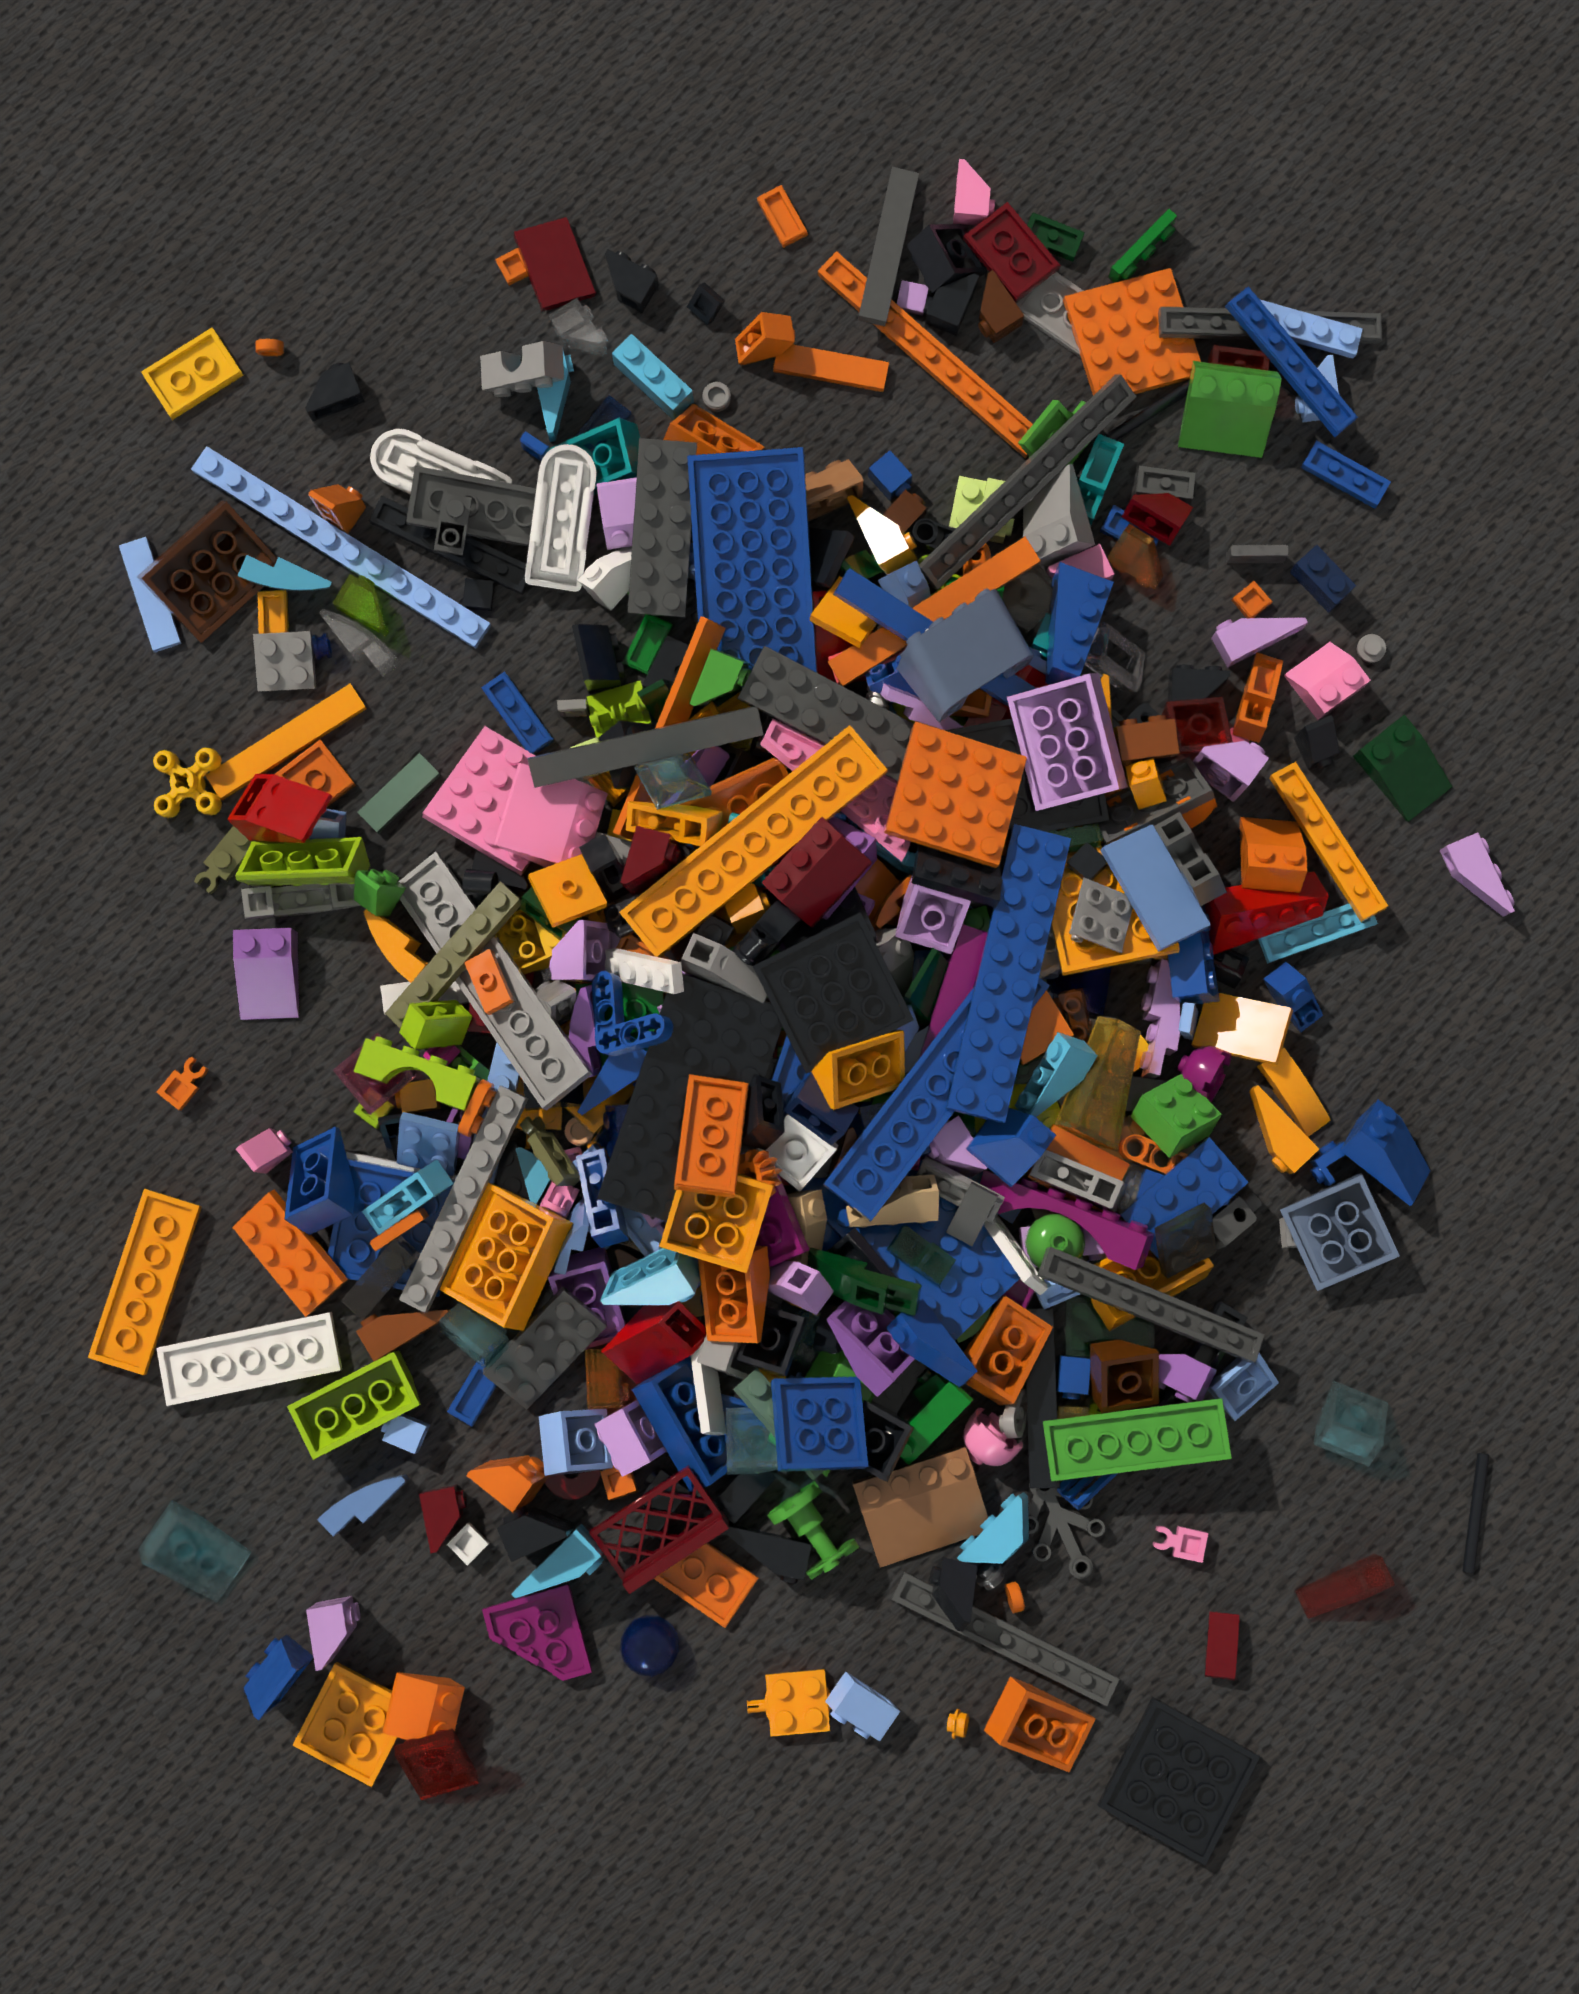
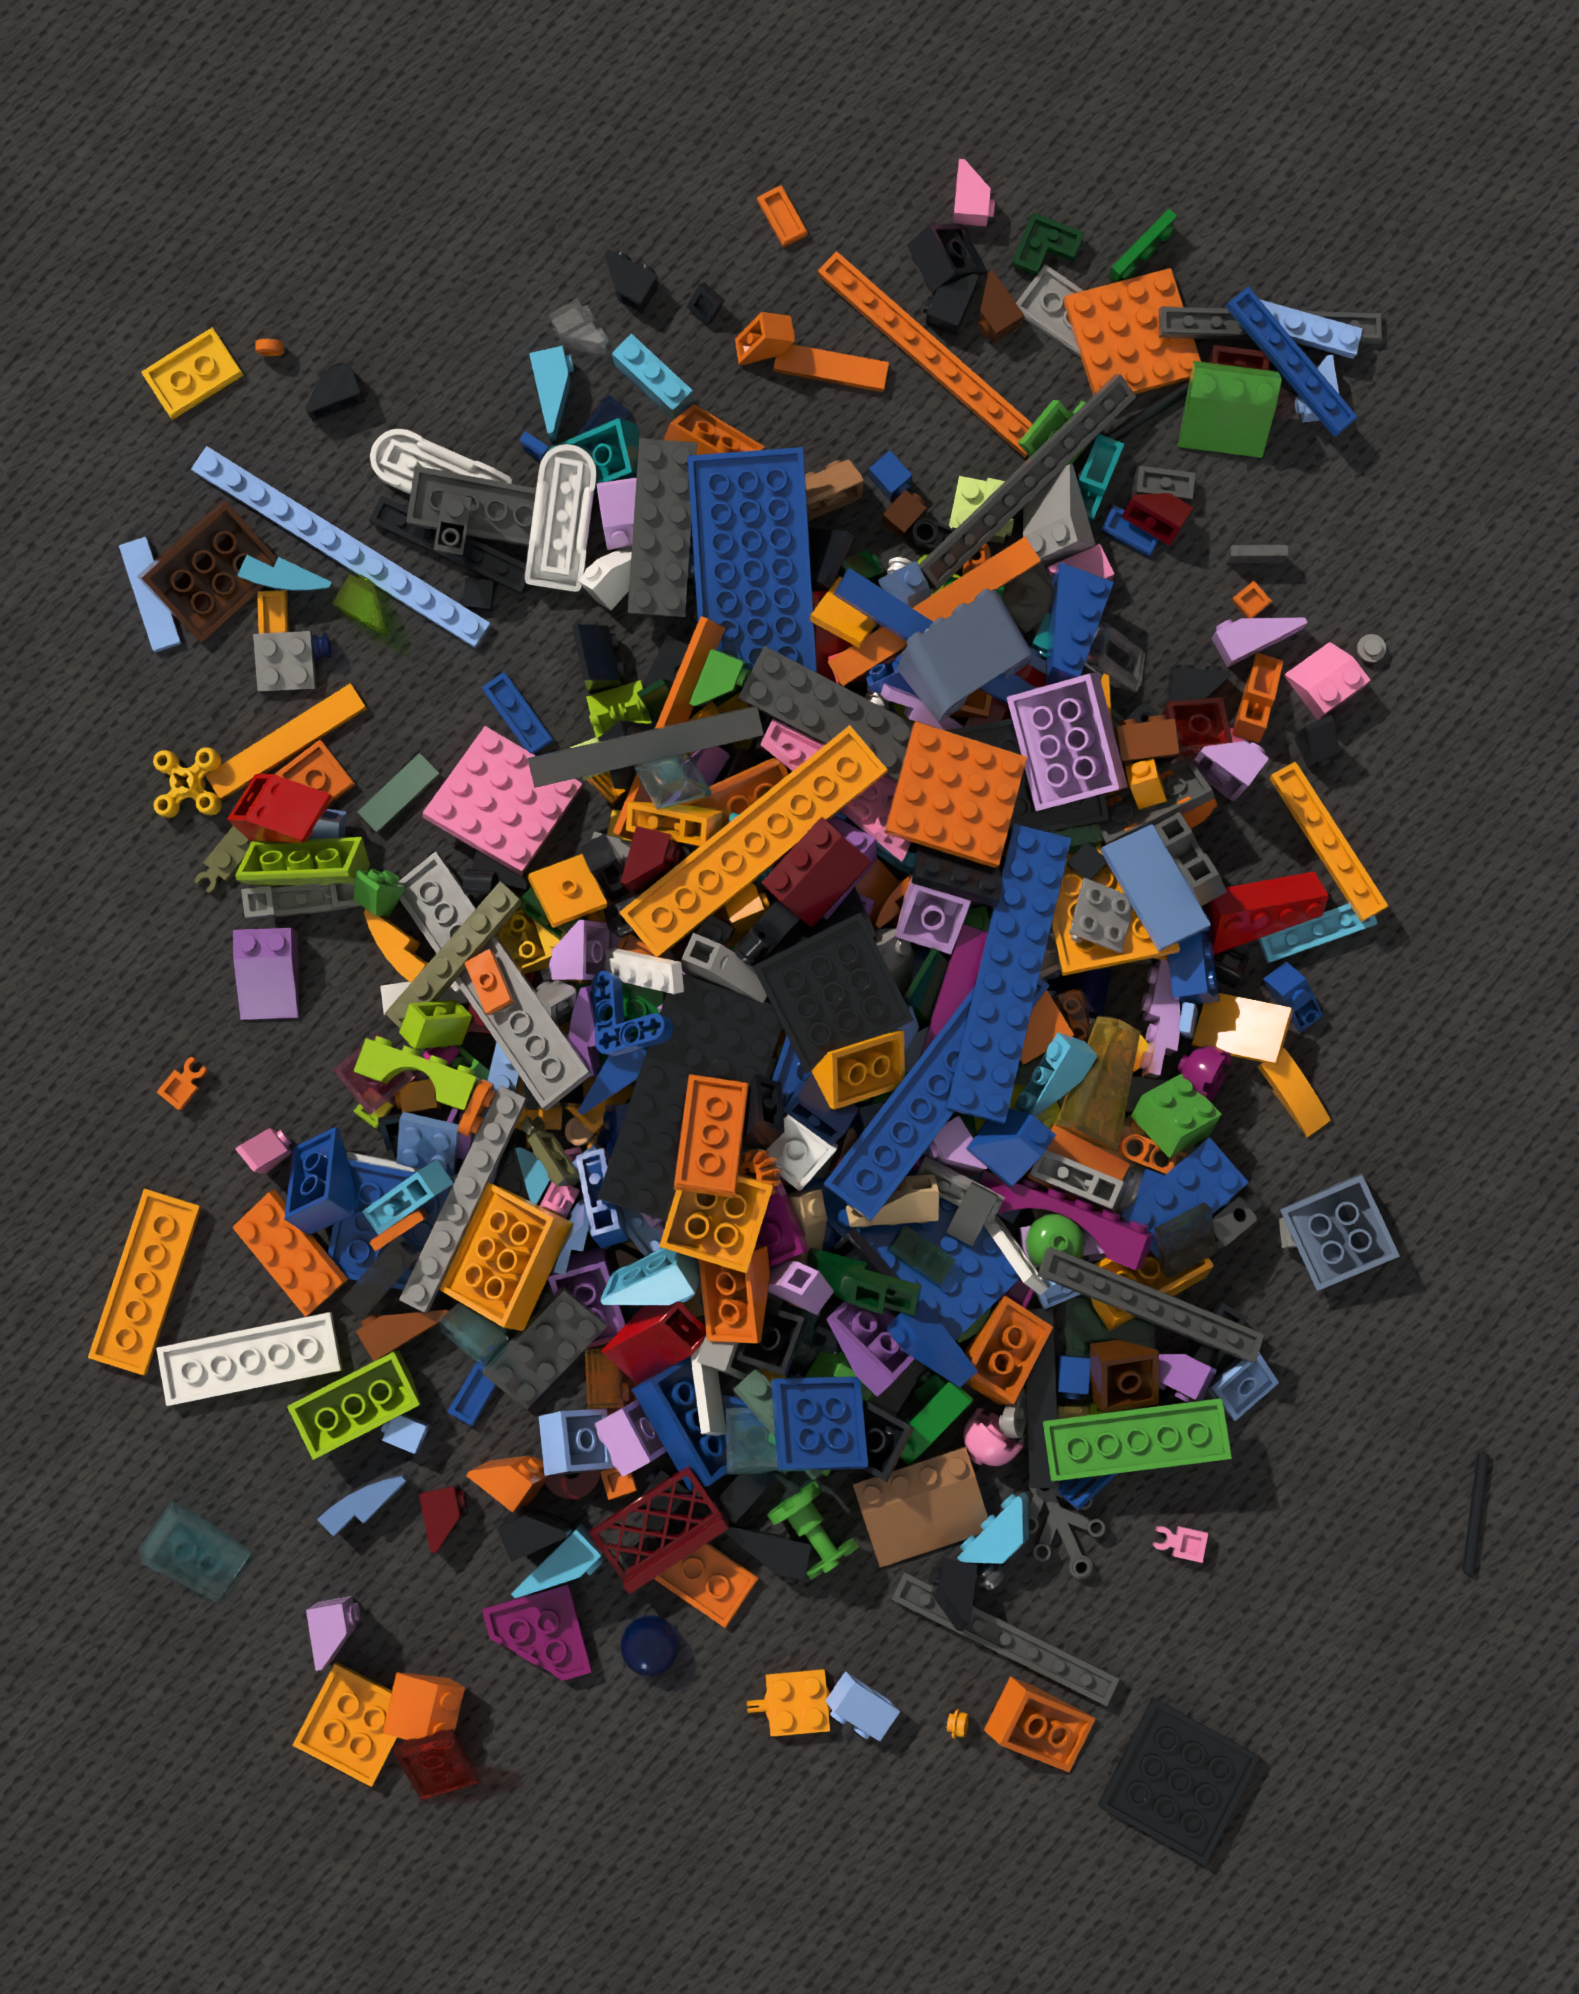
blue slope [243,1635,313,1720] -> none
orange slope [308,484,366,534] -> none
clear slope [319,609,402,678] -> none
white plate [447,1522,490,1566] -> none
light grey arch [480,341,564,397] -> none
bright pink slope [494,763,608,868] -> none
orange tile [495,248,528,286] -> none
dark red tile [514,217,595,312] -> none
light grey tile [557,699,589,717] -> none
green tile [622,615,673,676] -> none
light grey tile [702,382,731,412] -> none
slope [847,495,917,575] -> none
dark grey tile [858,167,919,327] -> none
lavender tile [897,280,929,316] -> none
dark red tile [963,202,1061,303] -> none
orange tile [1005,1582,1025,1614] -> none
clear orange slope [1107,524,1163,590] -> none
dark red slope [1204,1611,1240,1680] -> none
orange slope [1239,817,1307,893] -> none
light orange slope [1249,1085,1319,1174] -> none
dark blue brick [1290,545,1356,613] -> none
clear red slope [1295,1553,1395,1619] -> none
blue plate [1301,440,1391,509] -> none
blue bracket [1309,1140,1345,1186] -> none
clear light blue slope [1313,1381,1388,1467] -> none
blue slope [1340,1099,1431,1206] -> none
dark green slope [1353,714,1452,822] -> none
lavender slope [1440,832,1514,917] -> none

